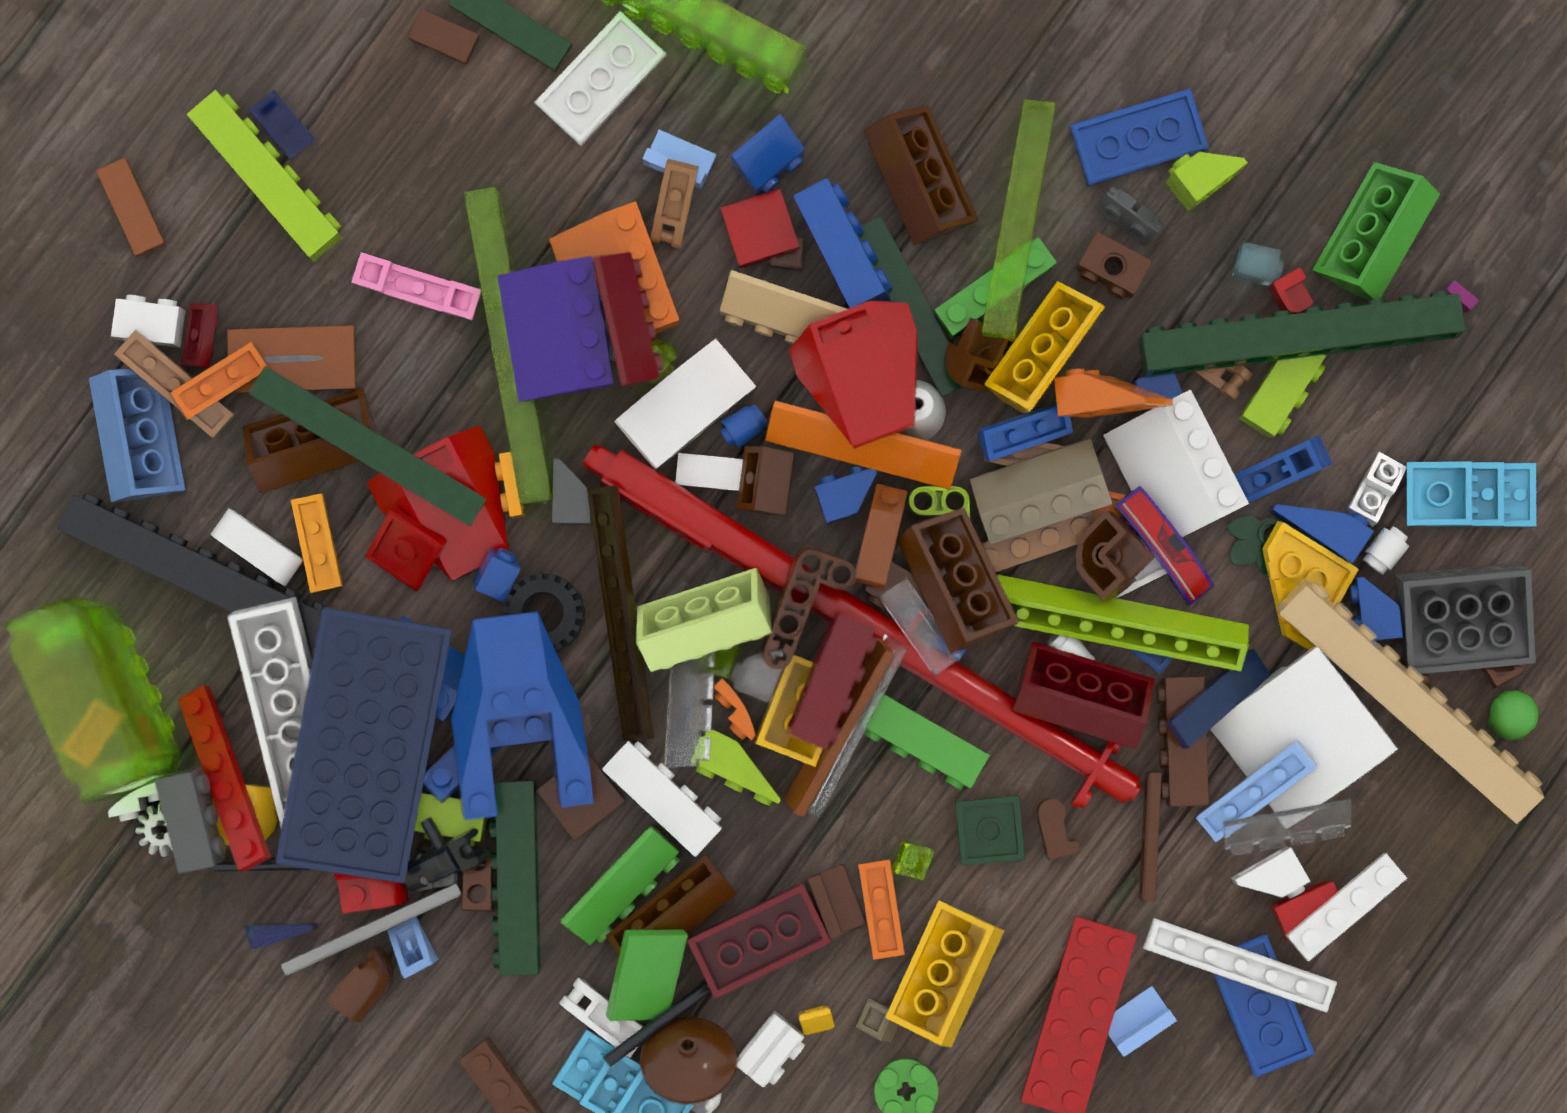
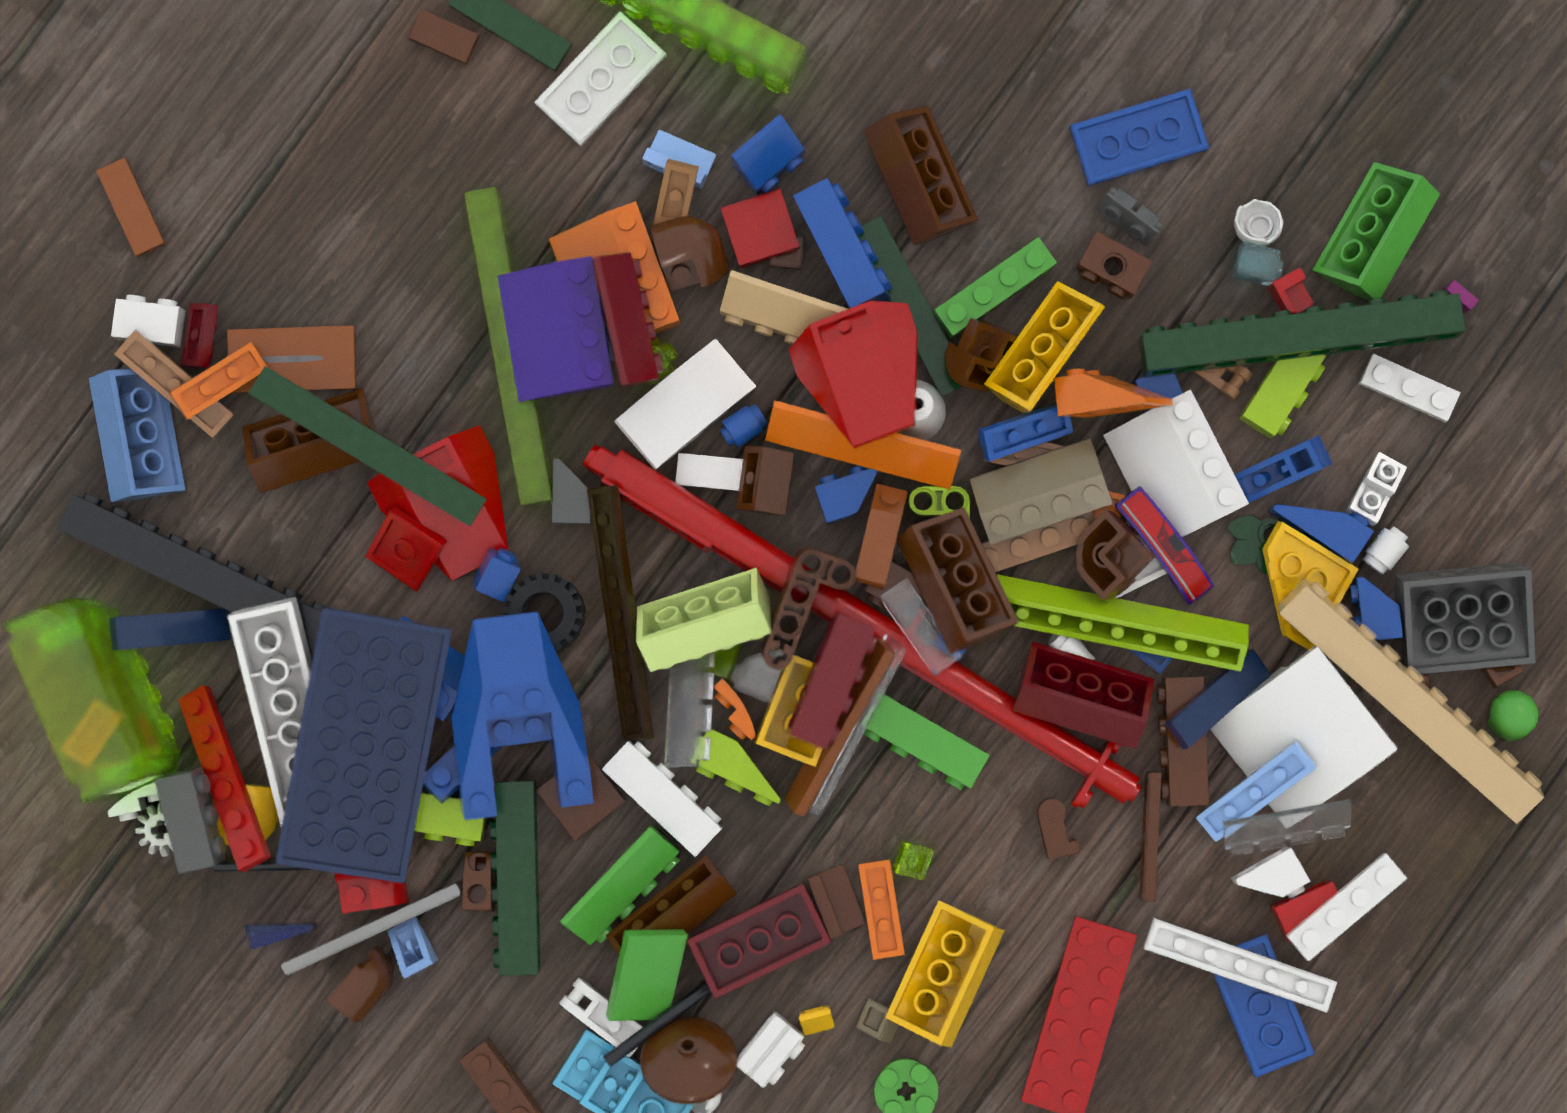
lime brick [187,90,343,262] -> none
white beam [211,508,303,586] -> none
clear blue slope [249,89,315,159] -> none
light orange plate [291,493,343,593] -> none
bright pink slope [352,252,482,321] -> none
black piece [405,817,489,891] -> none
light orange plate [495,452,525,518] -> none
dark green plate [955,795,1025,866] -> none
clear neon green tile [982,99,1056,340] -> none
light blue panel [1108,985,1177,1057] -> none
lime slope [1165,152,1248,212] -> none
medium azure slope [1407,461,1536,527] -> none
none -> dark blue tile [109,609,230,651]
none -> reddish brown brick [651,216,729,292]
none -> white hair [1234,199,1283,247]
none -> white plate [1358,354,1461,422]

